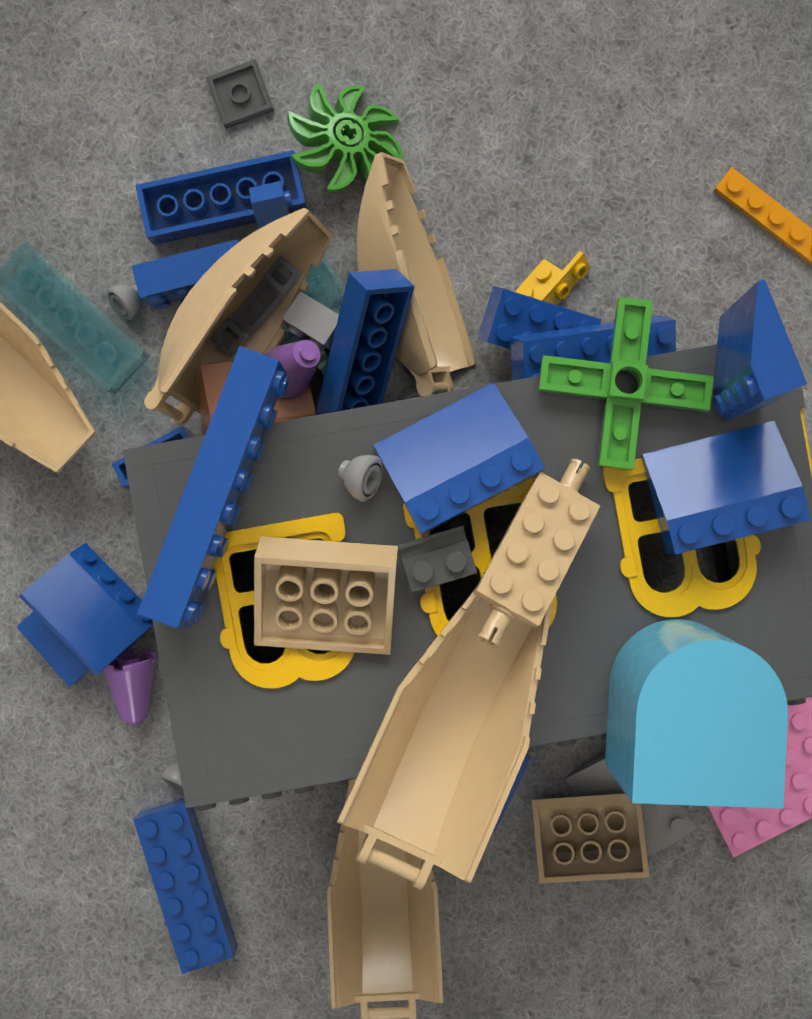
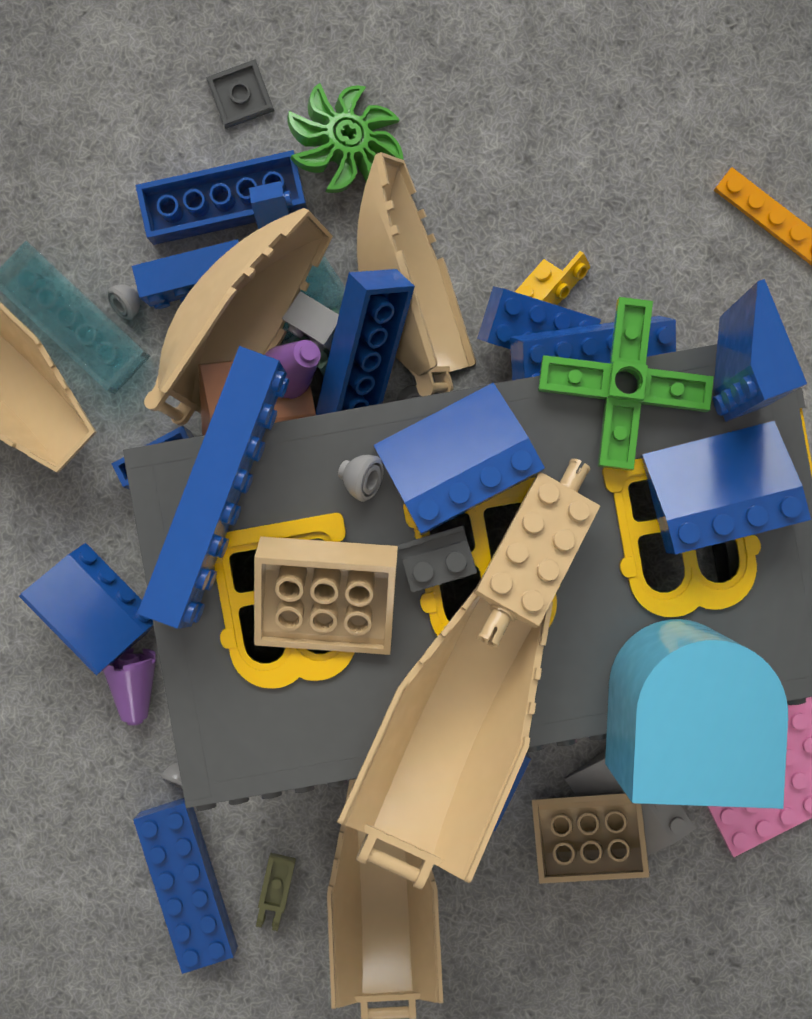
blue brick [16,611,91,687] -> none
dark grey slope [209,255,302,357] -> none
none -> olive hinge [256,853,296,931]

